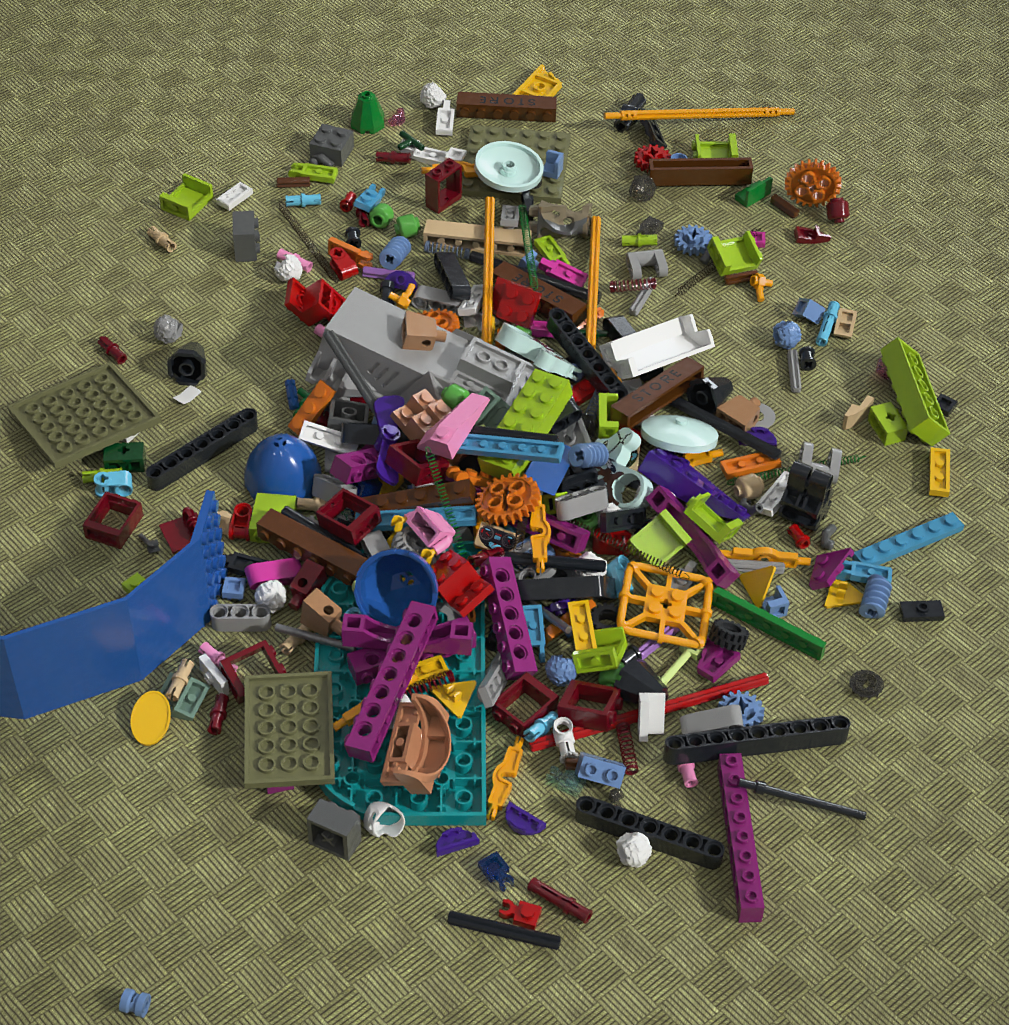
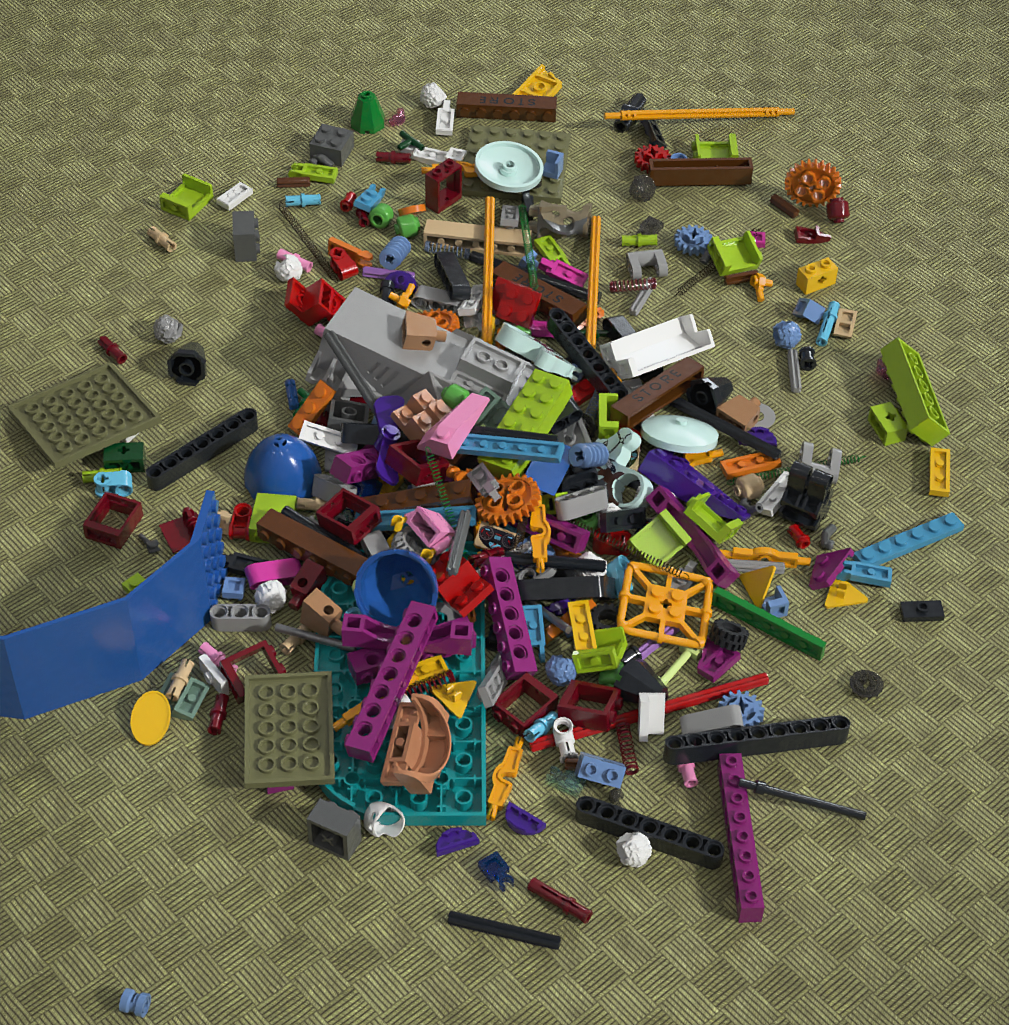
white sticker [173,386,201,404] -> none
black bush [345,227,361,248] -> none
red plate [499,899,542,930] -> none
green panel [735,177,773,208] -> none
tan slope [842,395,874,430] -> none
medium blue piece [859,574,892,619] -> none
black plate [937,393,958,417] -> none
none -> orange piece [398,204,426,217]
none -> dark grey axle [446,509,472,576]
none -> light grey hinge [466,462,501,502]
none -> yellow brick [796,257,838,295]

